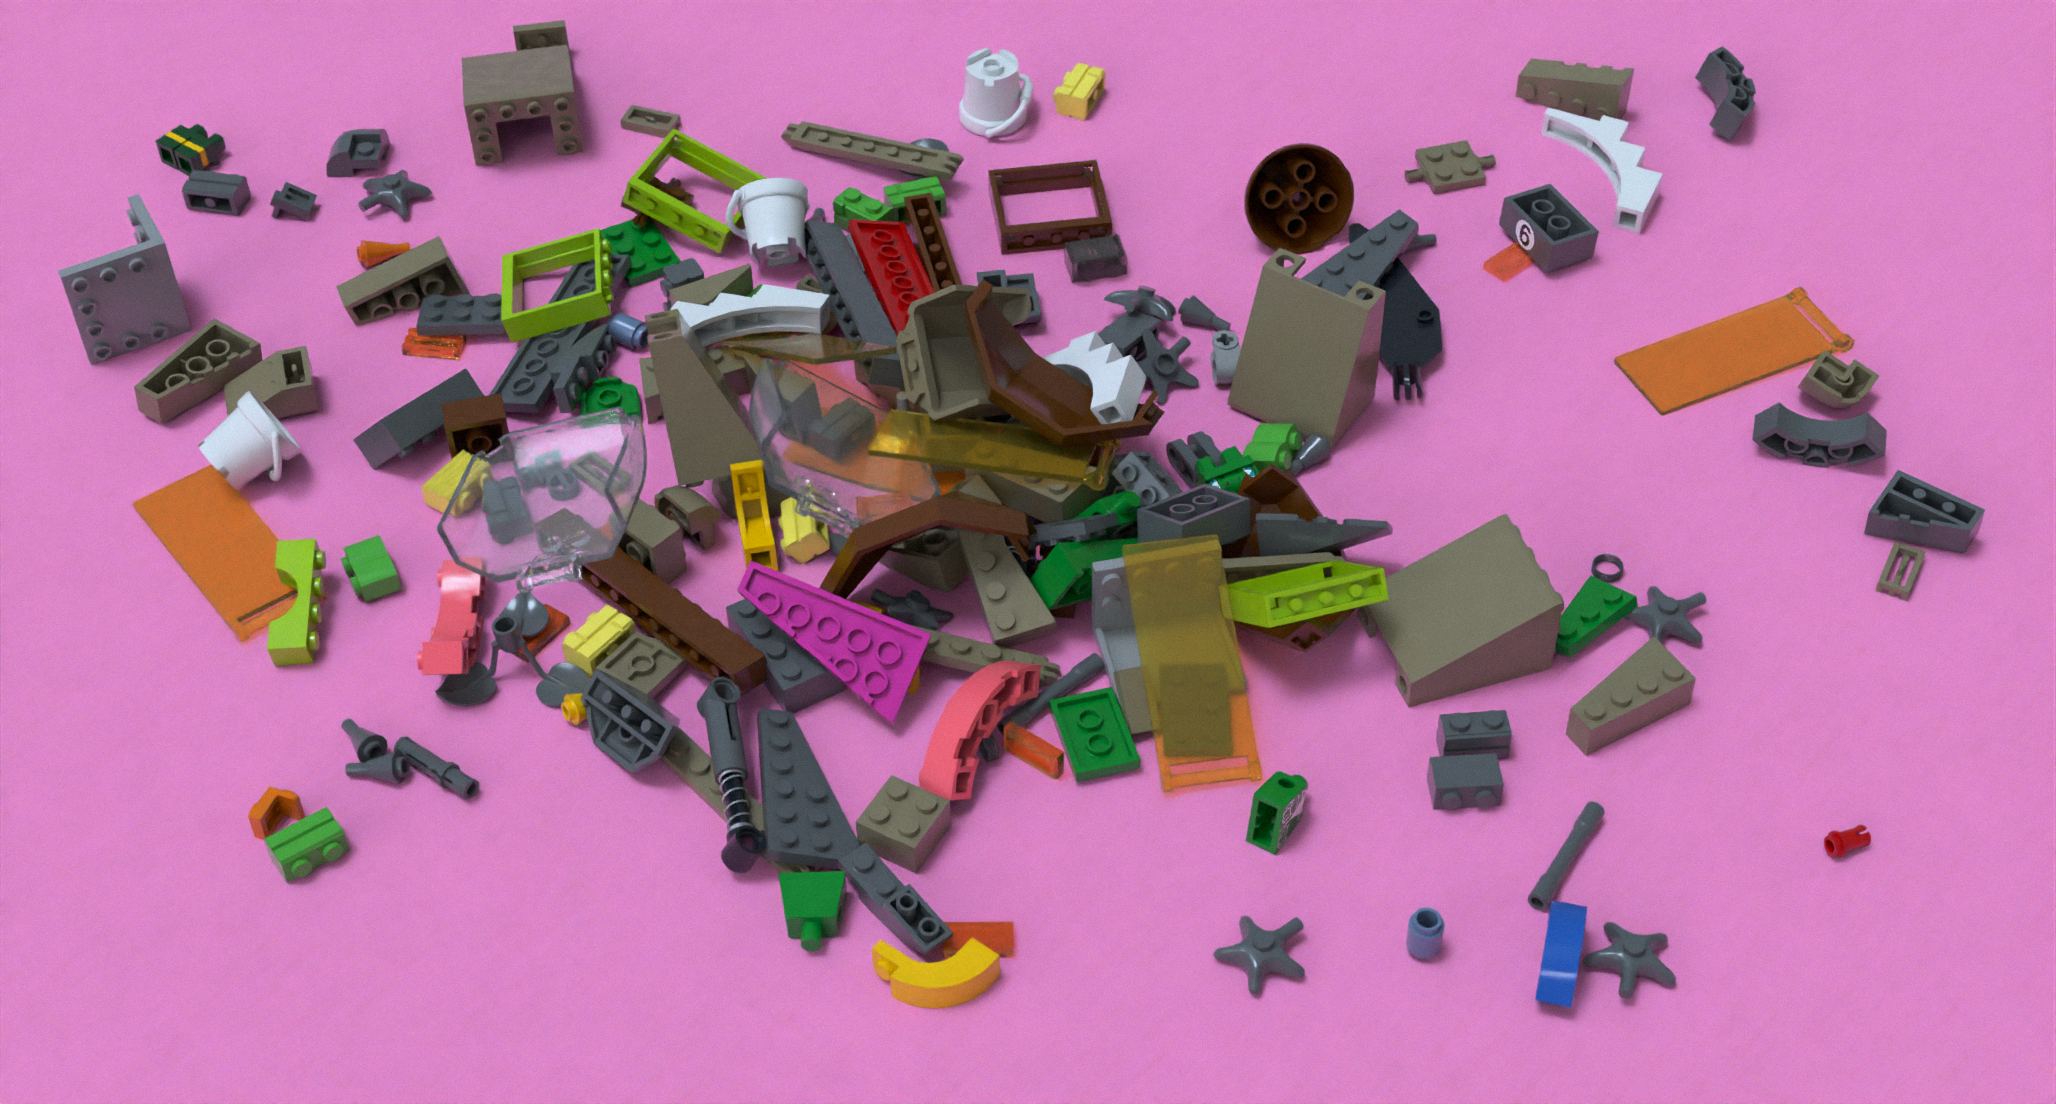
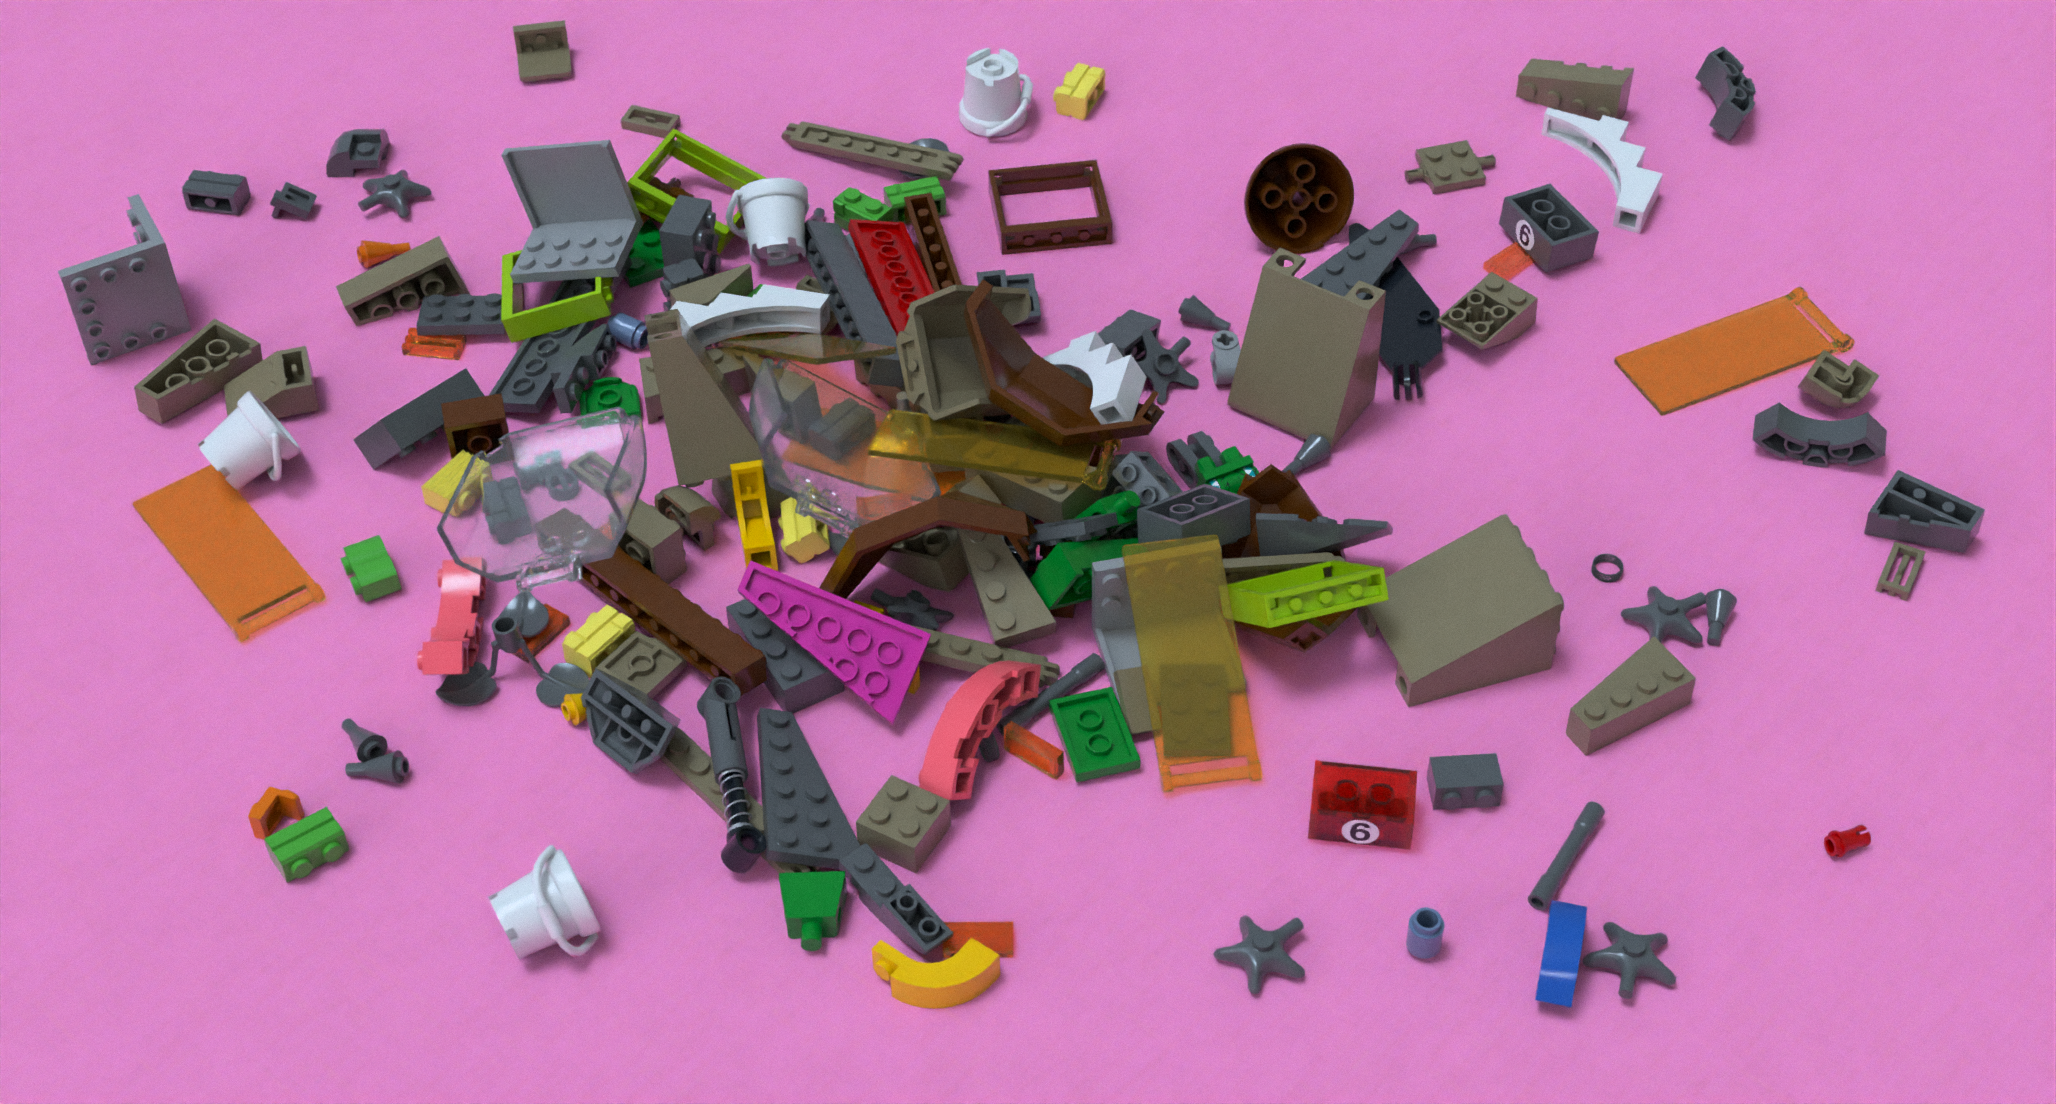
dark green hips [156,124,226,176] -> none
lime arch [267,538,326,666] -> none
dark grey pin [394,736,480,799] -> none
dark tan windscreen [462,45,584,166] -> none
clear smoke brick [1064,234,1127,283] -> none
dark grey animal [1104,286,1176,321] -> none
bright green brick [1242,423,1302,473] -> none
green torso [1246,771,1308,855] -> none
dark grey brick [1436,710,1512,758] -> none
green wing [1555,575,1638,658] -> none
none -> white piece [488,845,601,960]
none -> light grey bracket [501,140,643,284]
none -> dark grey brick [659,195,721,278]
none -> clear red brick [1308,760,1417,850]
none -> slope [1437,272,1538,350]
none -> dark grey cone [1705,589,1737,646]

